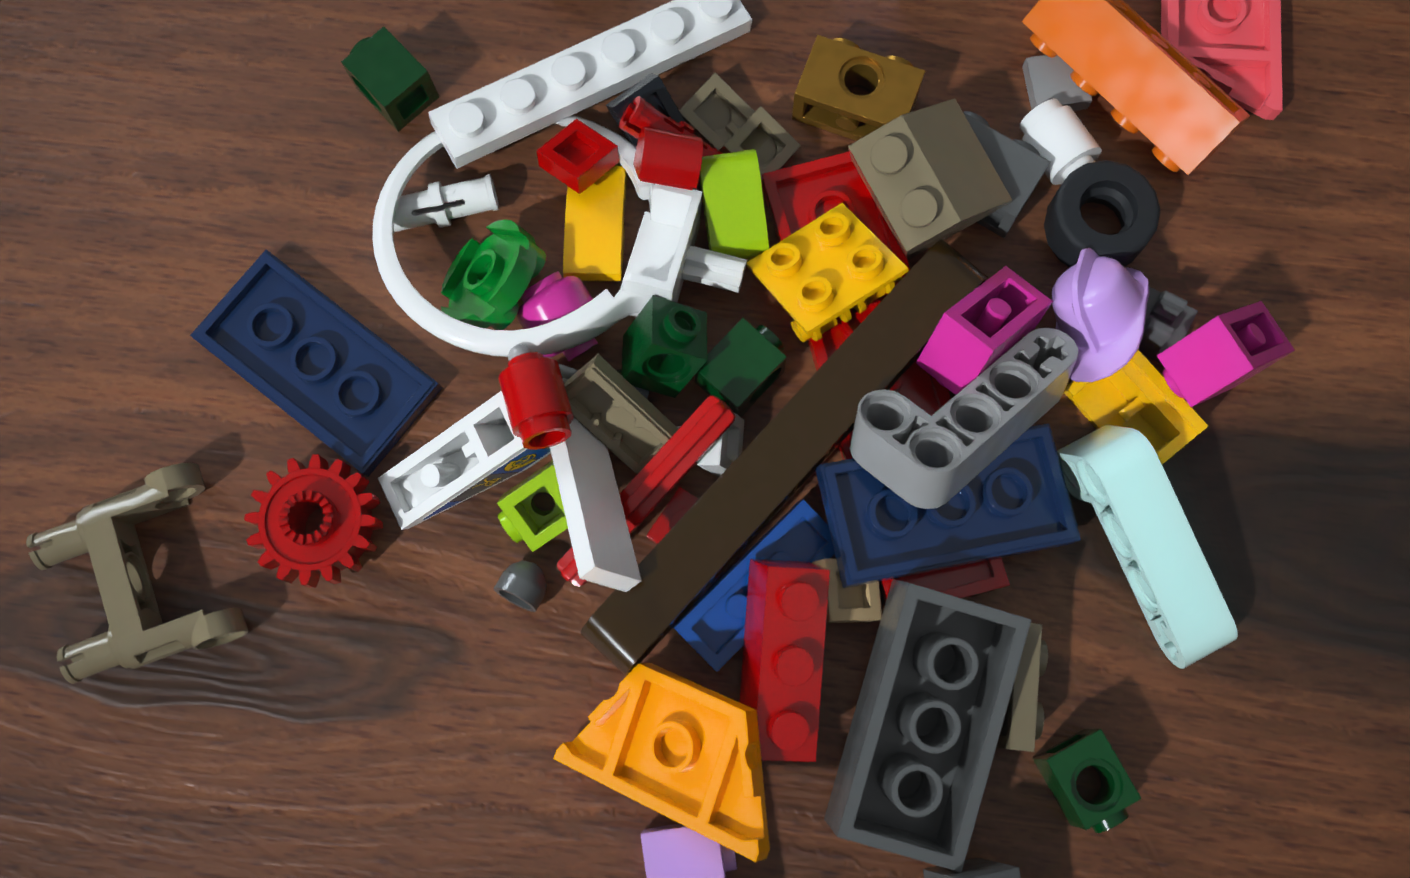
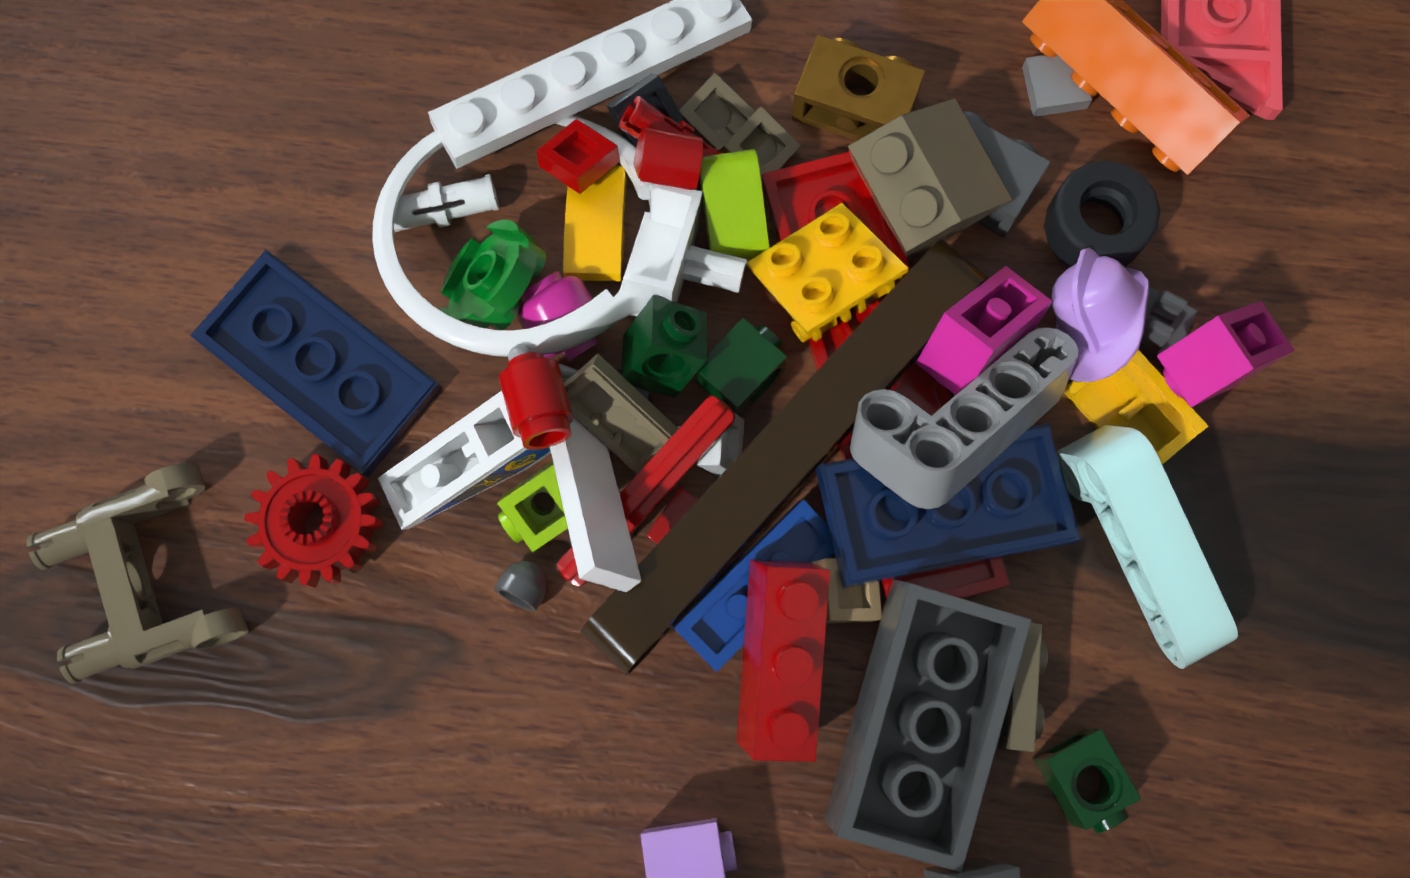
dark green brick [341,26,440,132] -> none
light orange wing [553,663,770,862] -> none
white brick [1019,99,1102,185] -> none

